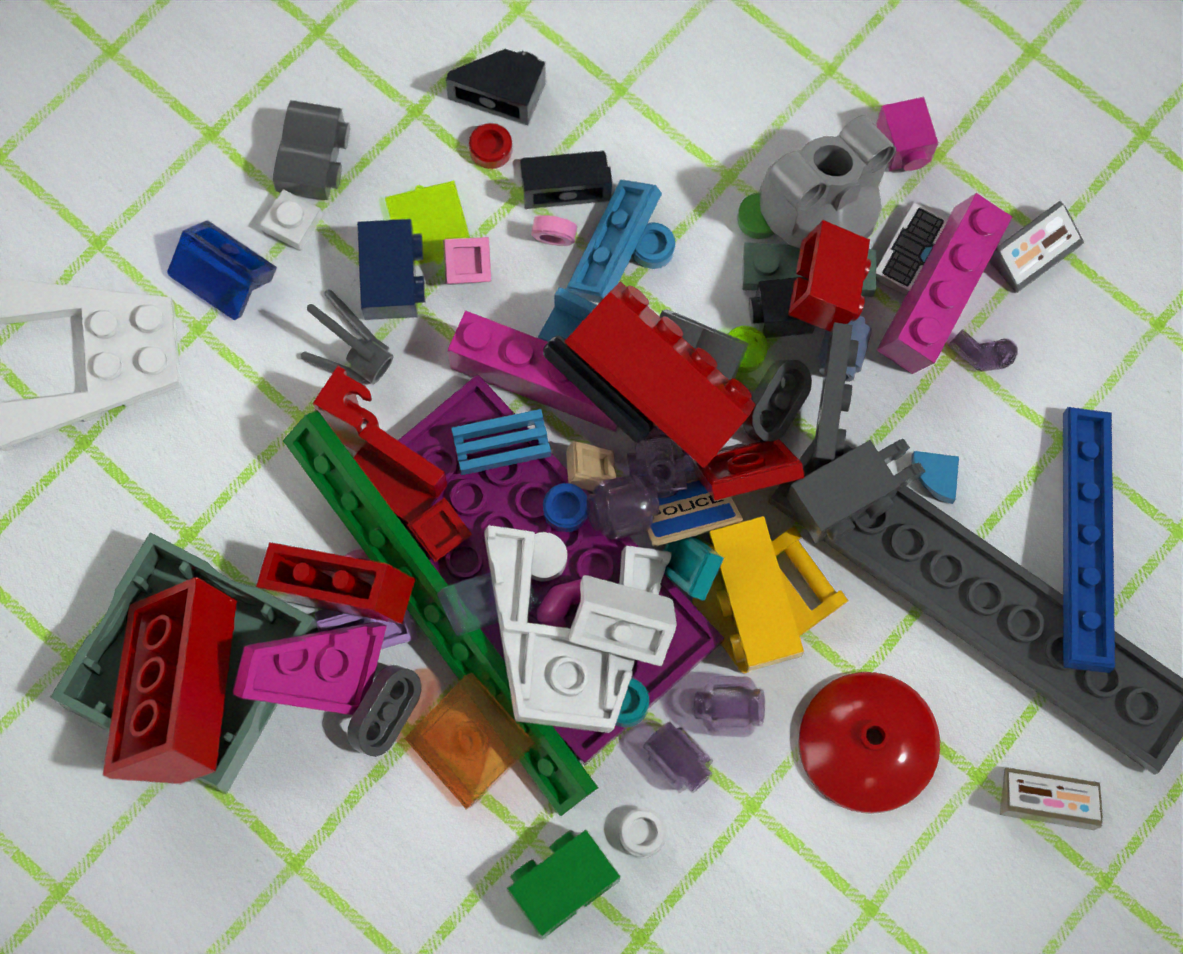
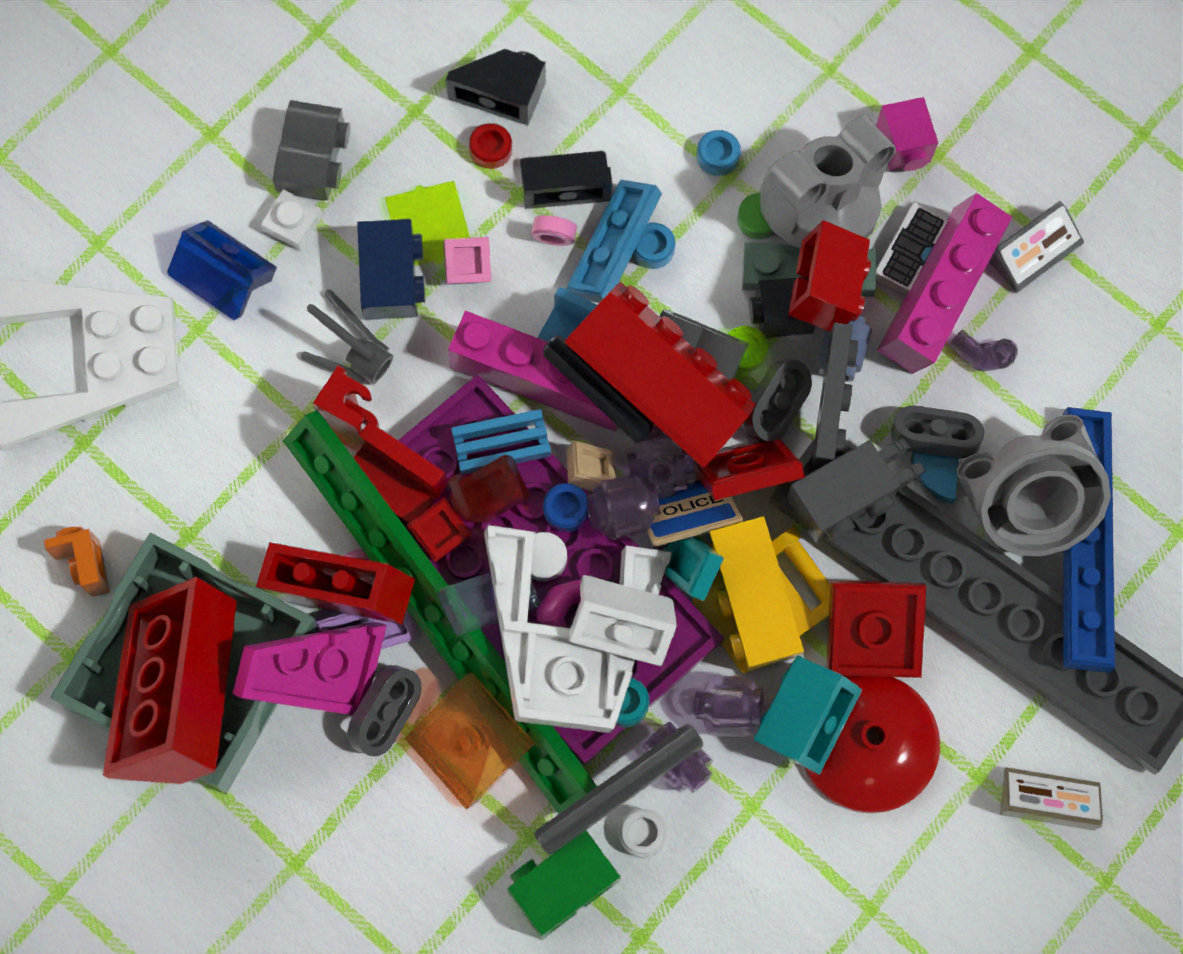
none -> orange bracket [44,527,110,597]
none -> clear red bracket [448,455,531,523]
none -> dark grey axle [534,724,704,855]
none -> dark azure tile [697,130,741,176]
none -> teal brick [754,655,862,775]
none -> red plate [826,580,927,678]
none -> dark grey plate [891,405,985,459]
none -> light grey piece [957,415,1111,557]

